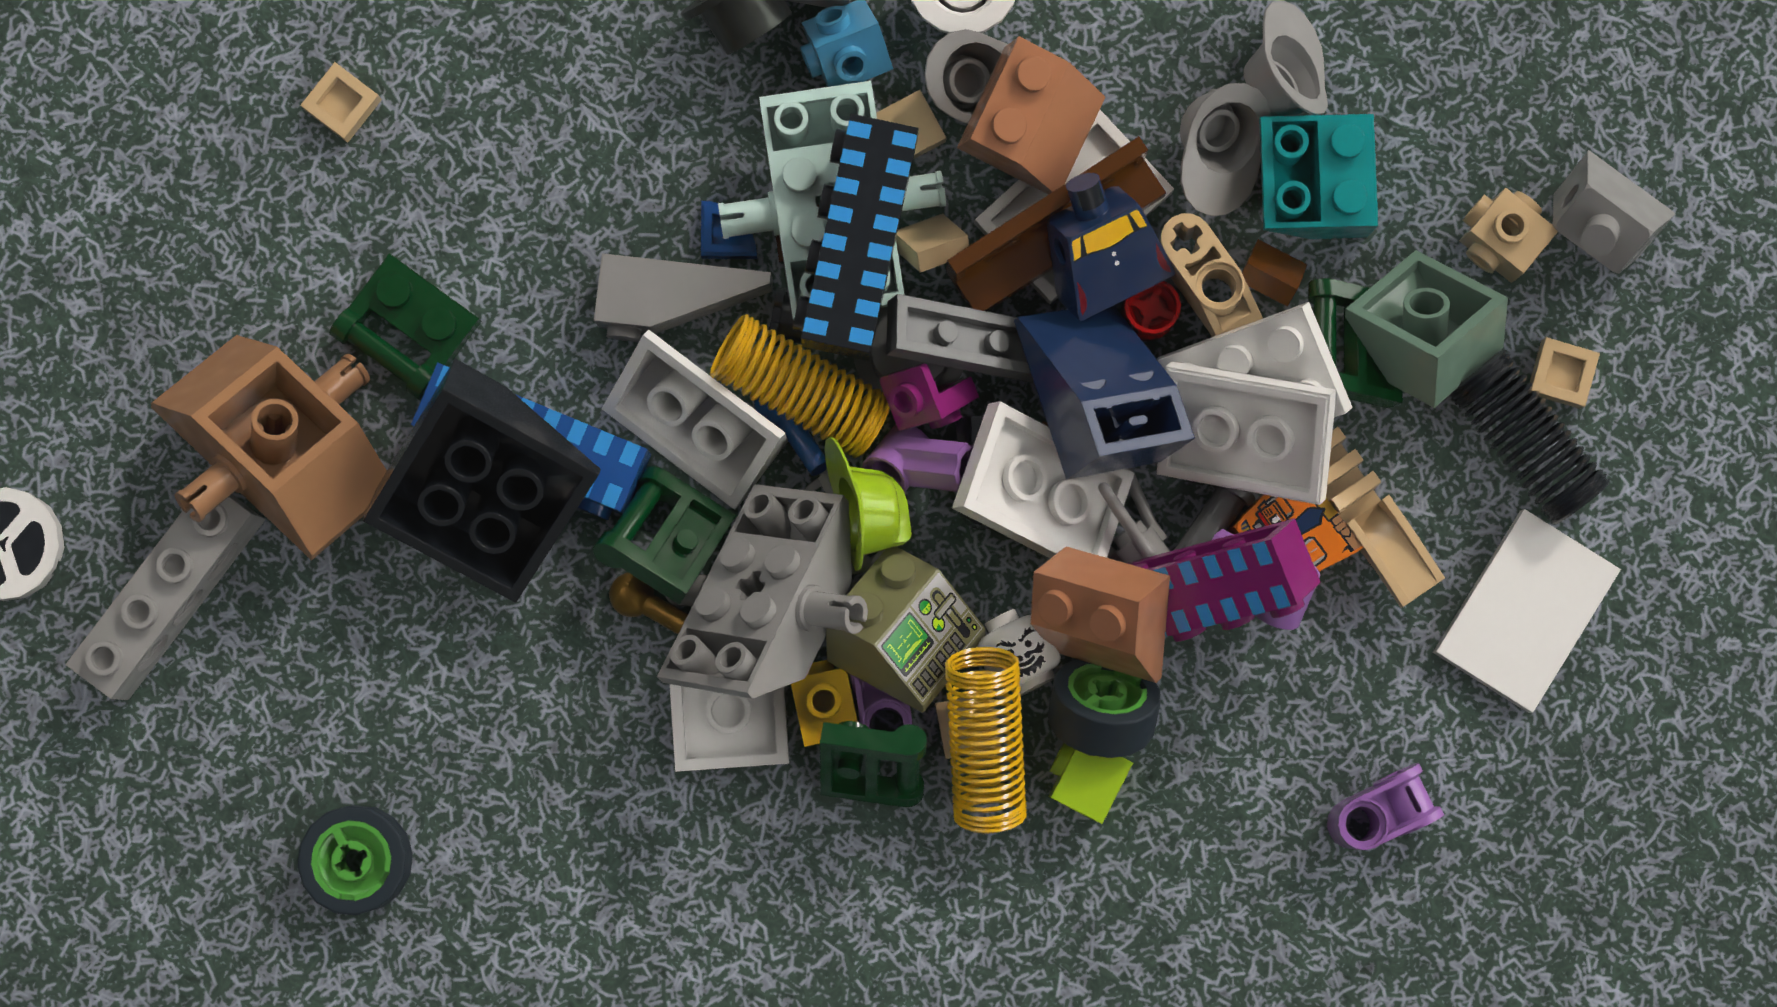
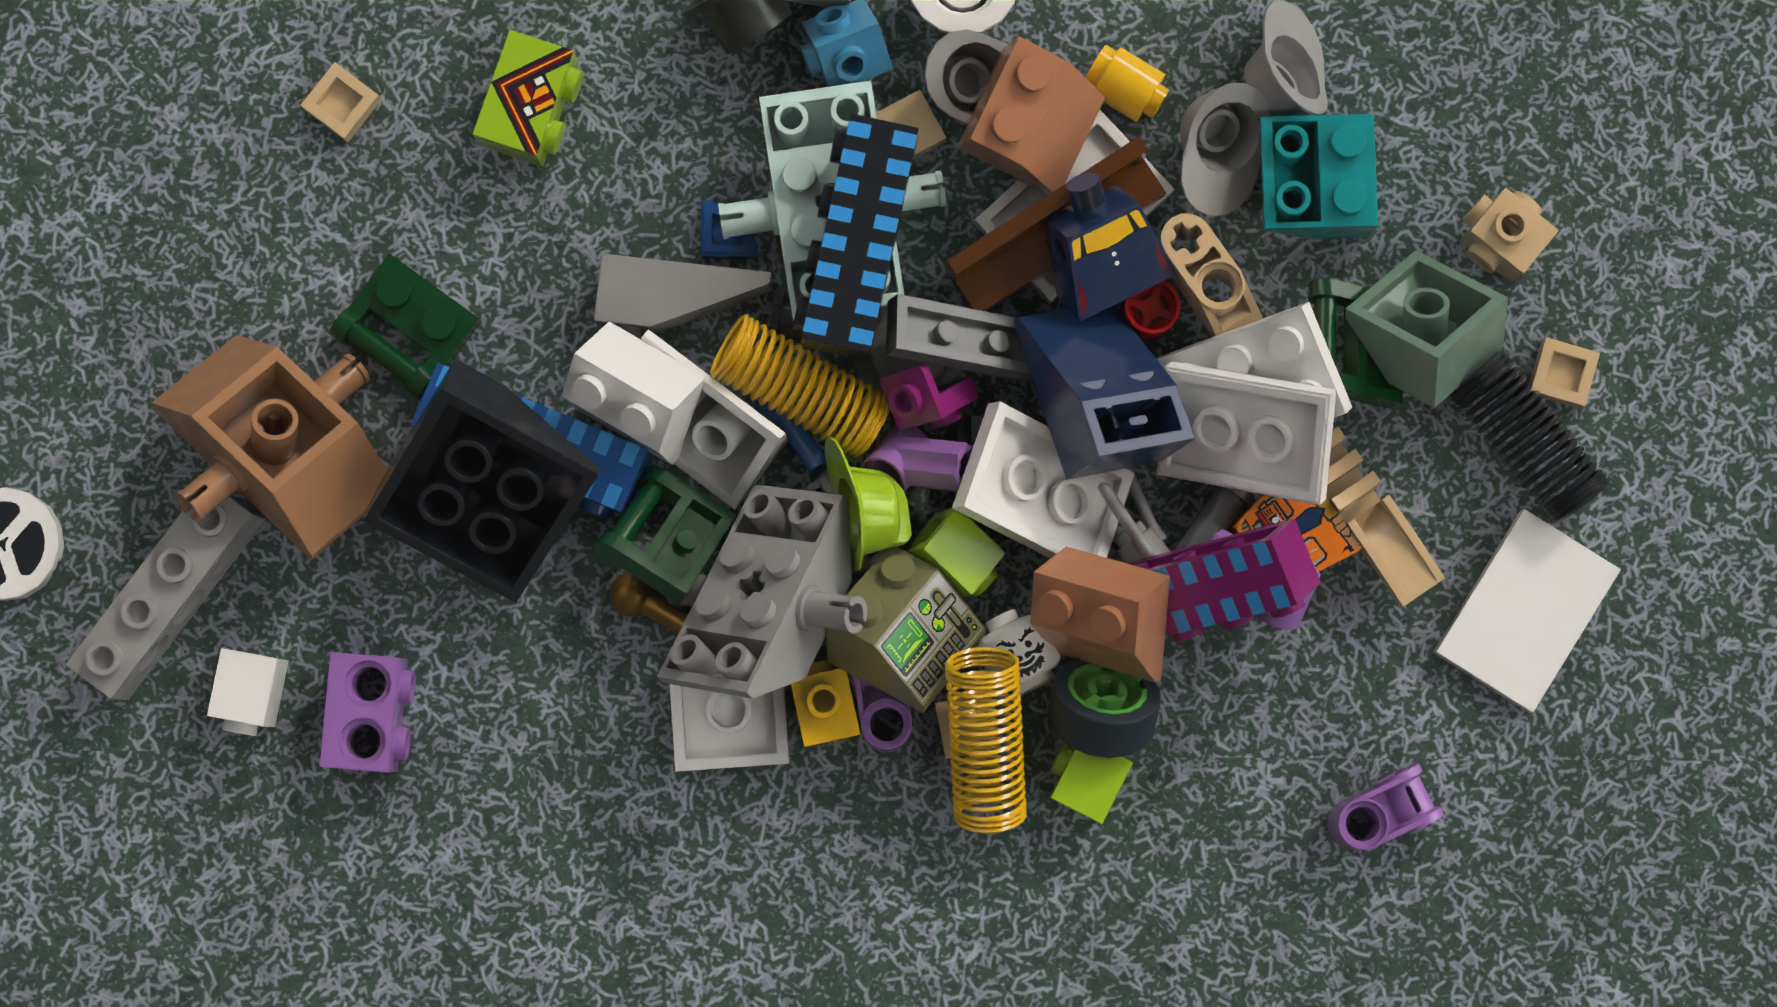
wheel [297,805,413,915] -> none
dark green plate [820,721,927,807] -> none
tan tile [896,214,969,273] -> none
reddish brown tile [1242,239,1308,307] -> none
light grey torso [1553,150,1675,274] -> none
none -> white brick [207,648,289,736]
none -> medium lavender brick [319,652,416,772]
none -> lime brick [473,30,584,167]
none -> white slope [562,322,706,465]
none -> lime brick [904,508,1006,597]
none -> yellow brick [1085,45,1170,122]

